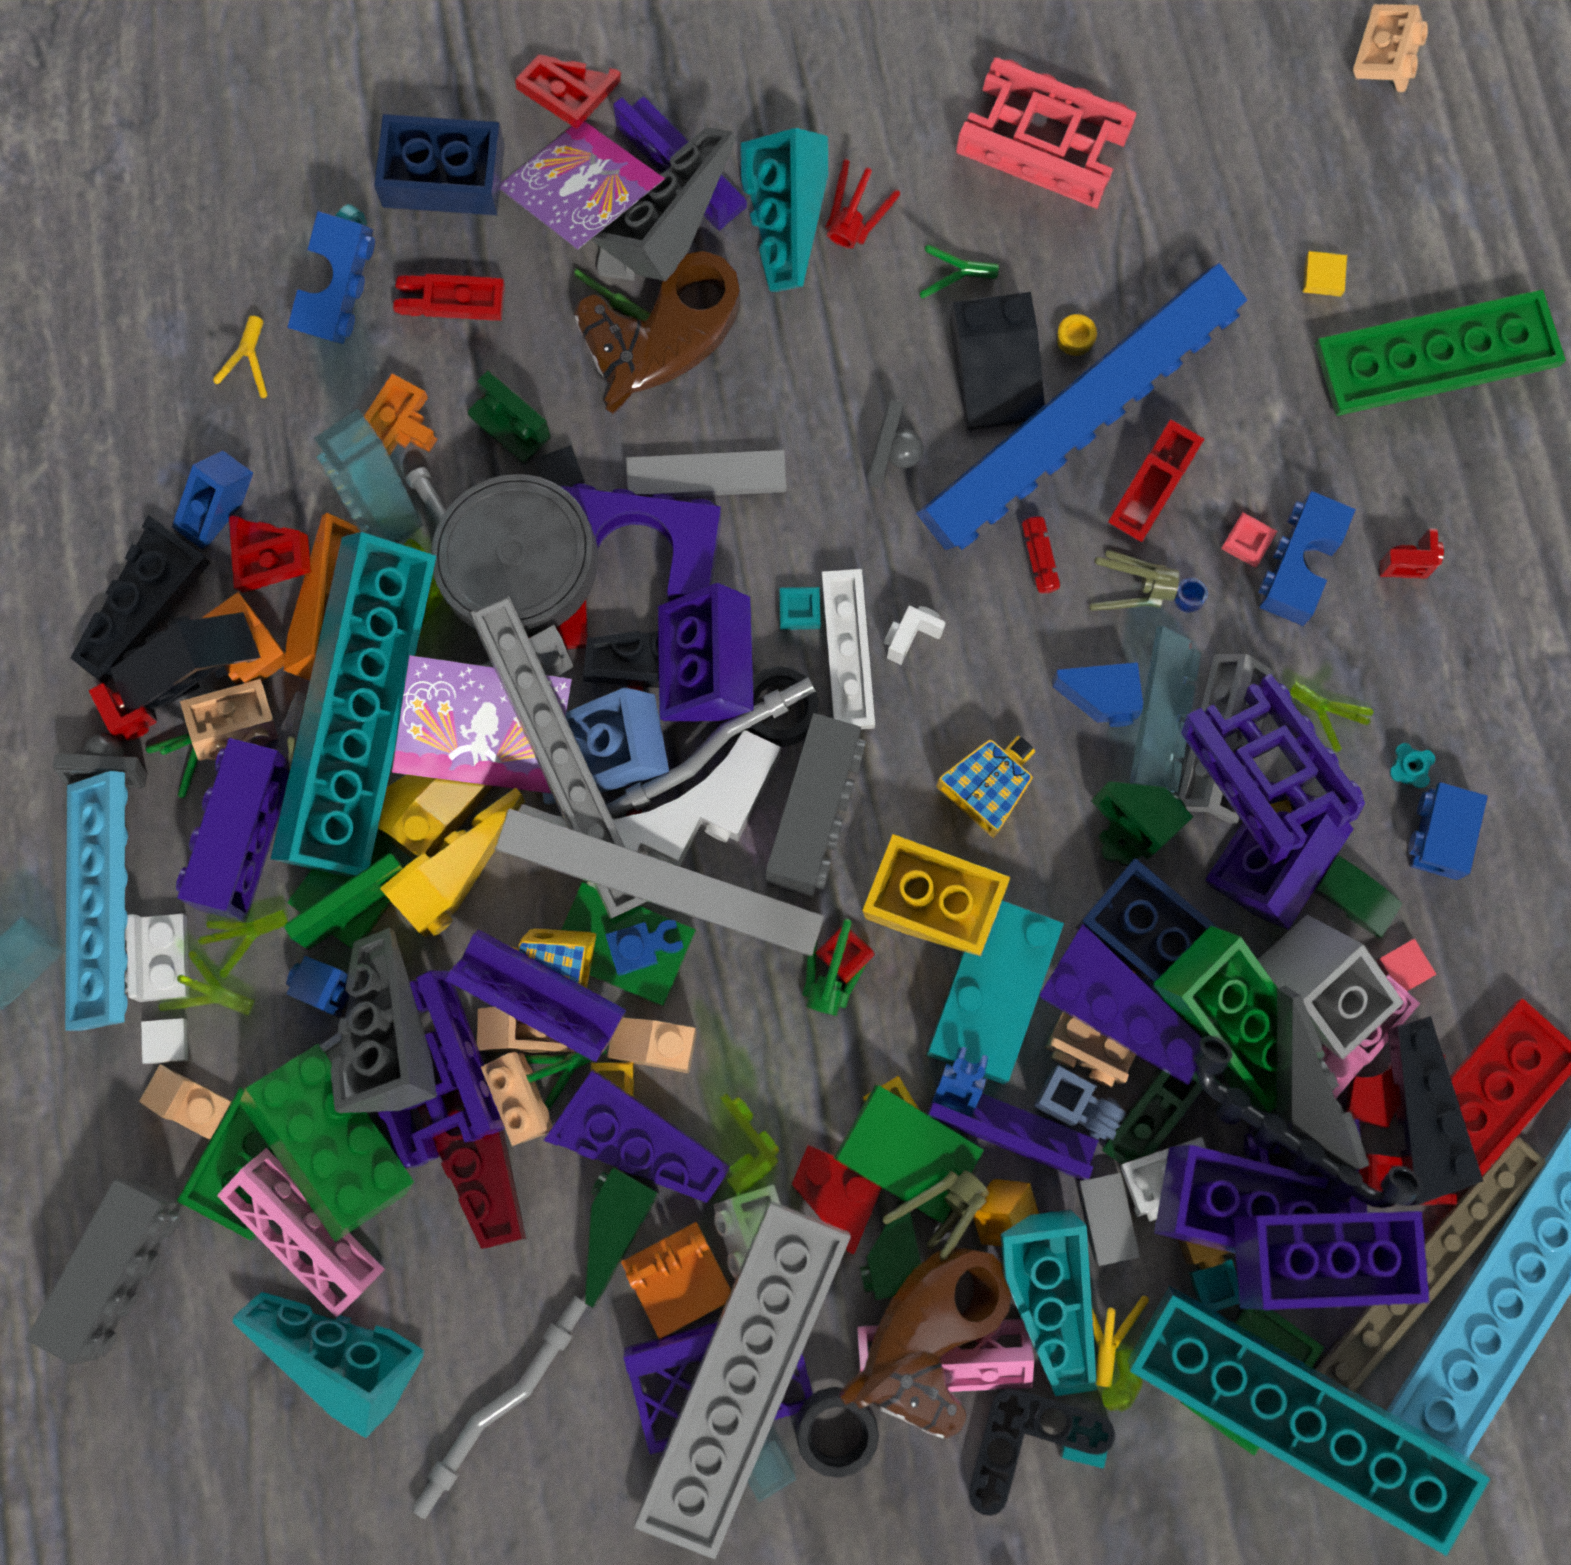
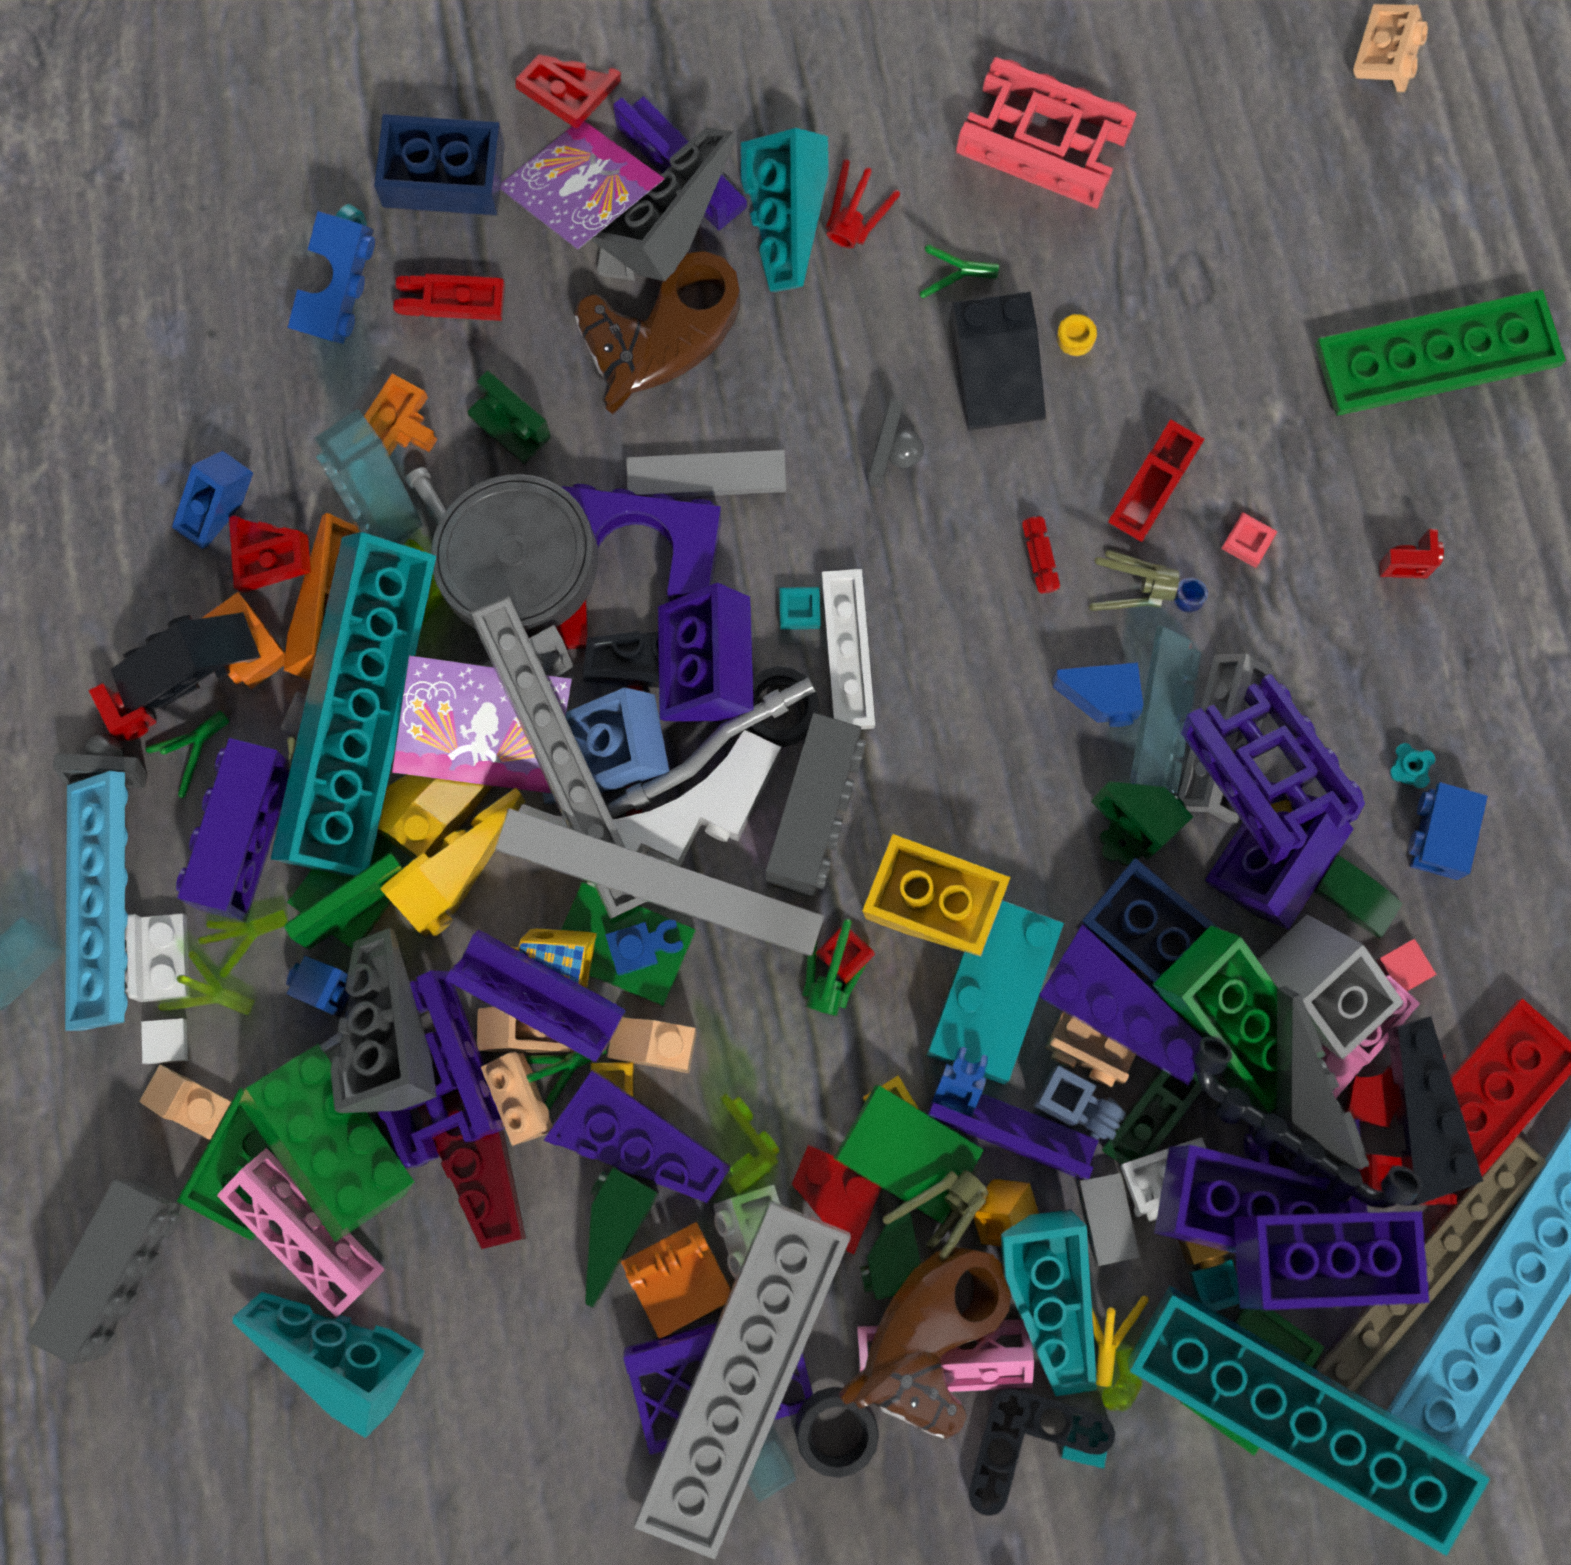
black wing [70,515,210,685] -> none
light nougat bracket [180,679,278,761] -> none
yellow plant [213,316,267,398] -> none
light grey bar [411,1295,588,1519] -> none
black tile [534,445,585,487] -> none
bright green piece [574,269,650,321] -> none
white bracket [884,606,946,665] -> none
blue brick [916,263,1248,550] -> none
torso [936,736,1035,838] -> none
blue arch [1258,491,1356,626] -> none
clear neon green plant [1289,681,1374,752] -> none
yellow tile [1303,251,1347,297] -> none

